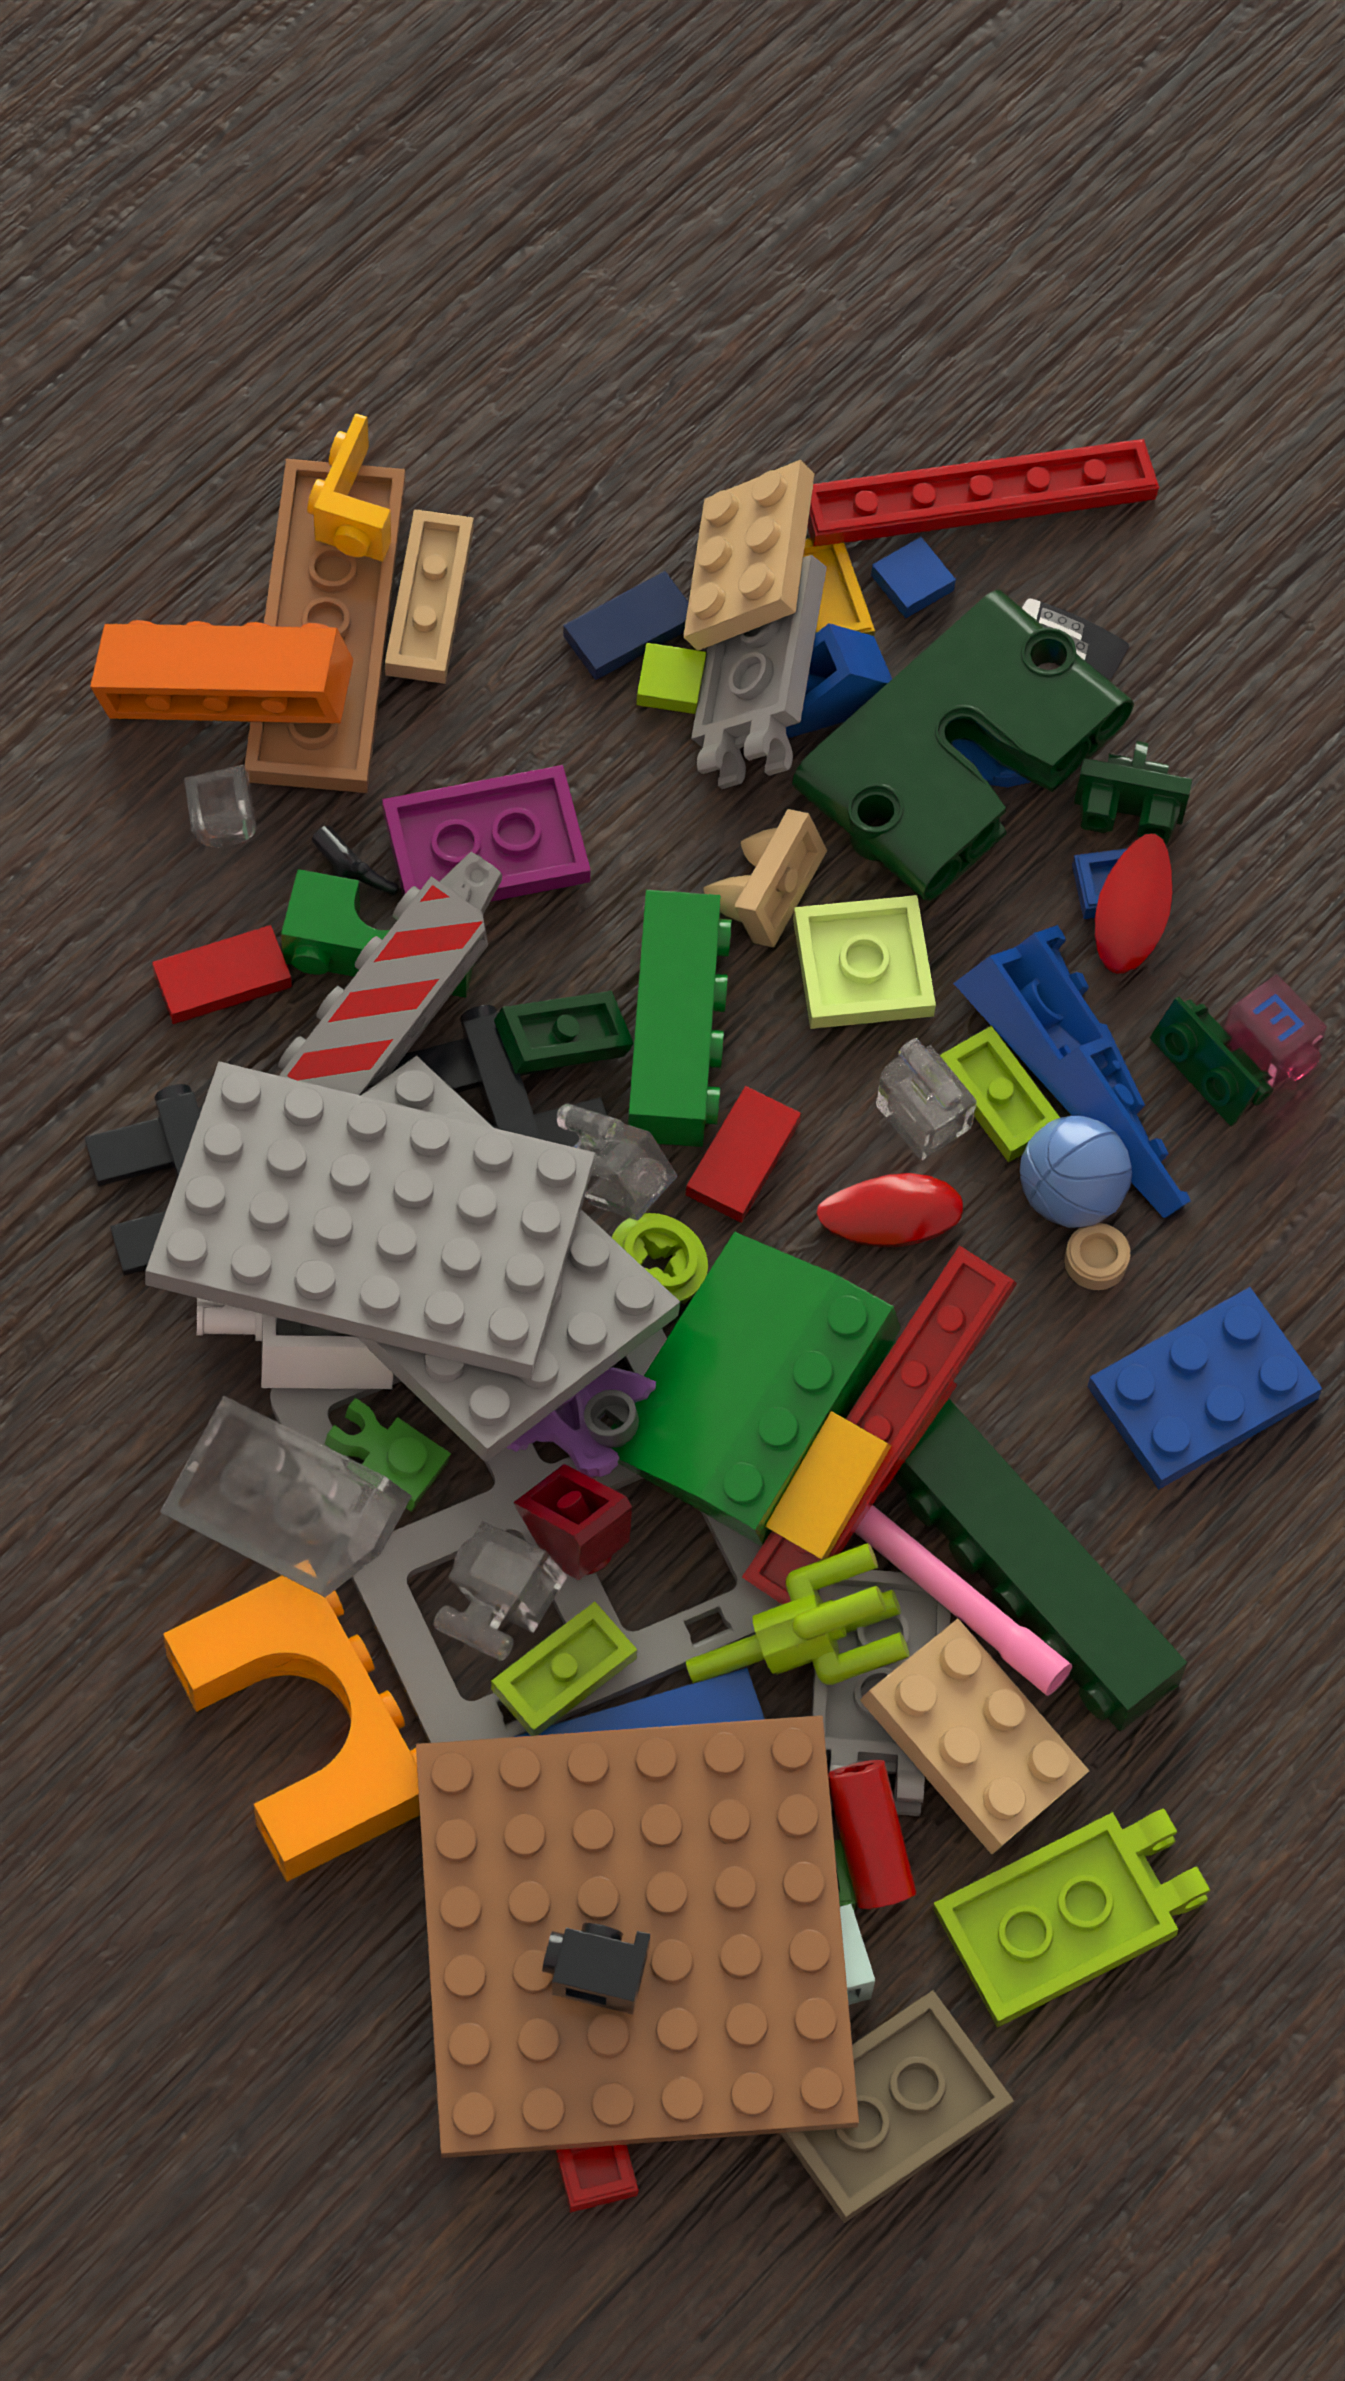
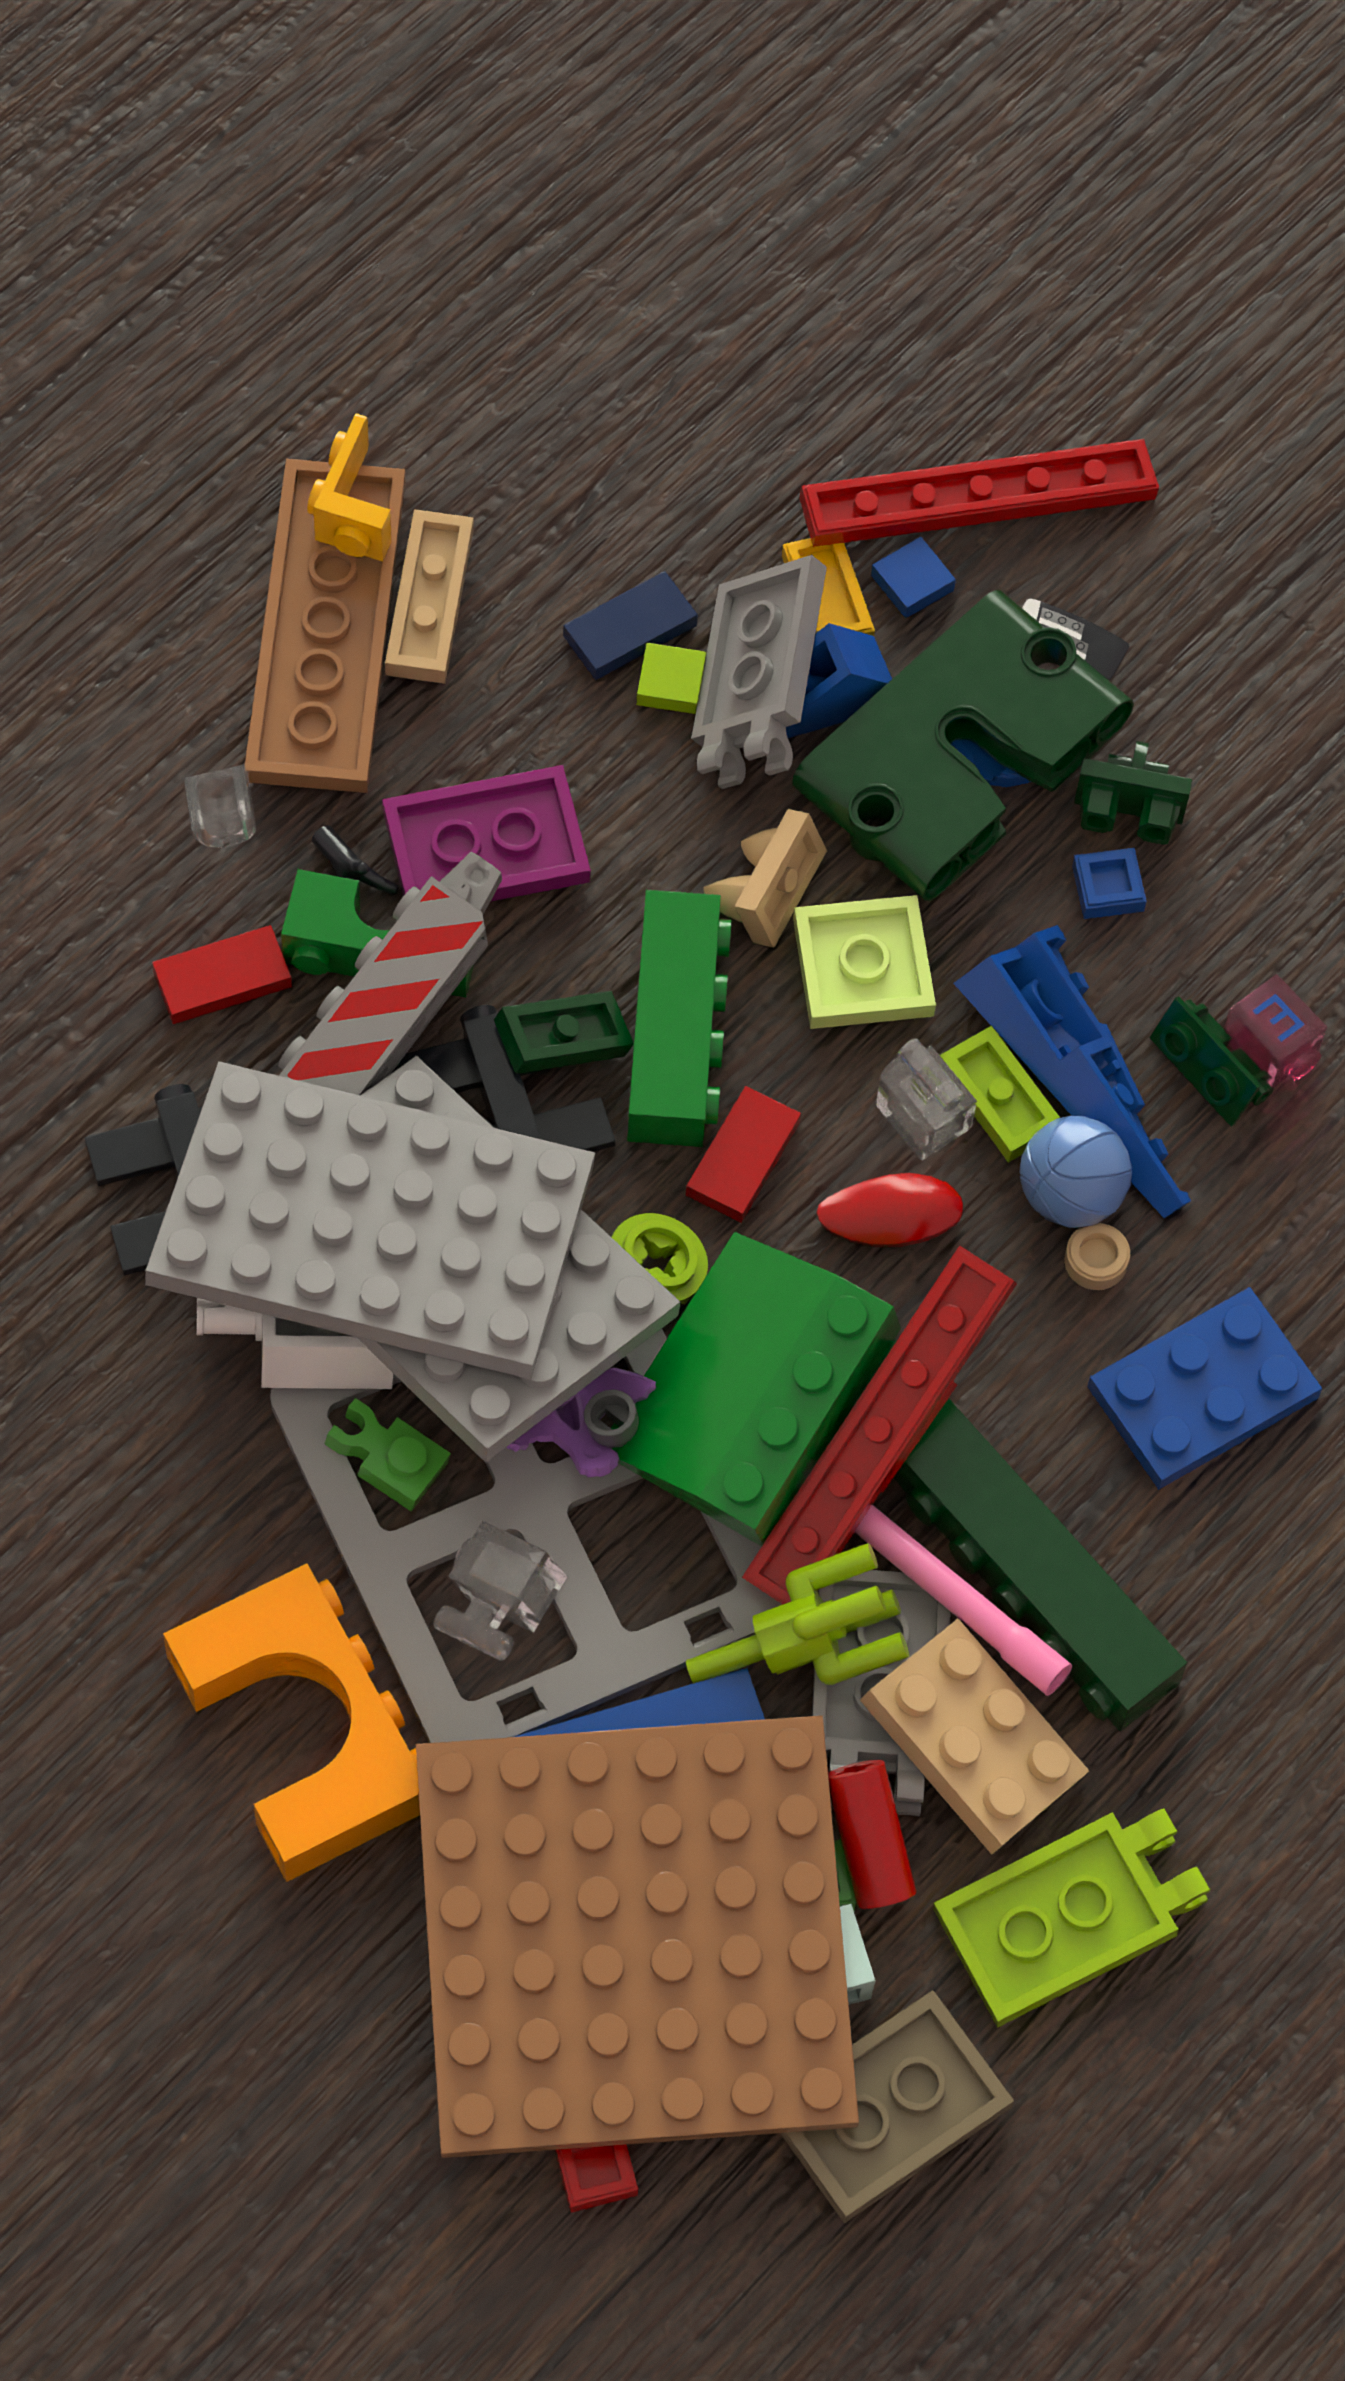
orange brick [90,620,354,724] -> none
clear slope [160,1396,412,1598] -> none
lime plate [491,1601,637,1736] -> none
dark red slope [513,1464,632,1581] -> none
black brick [542,1923,651,2015] -> none
clear brick [556,1104,678,1221] -> none
tan plate [683,460,814,651] -> none
yellow tile [765,1411,891,1560] -> none
red arm [1095,834,1172,974] -> none

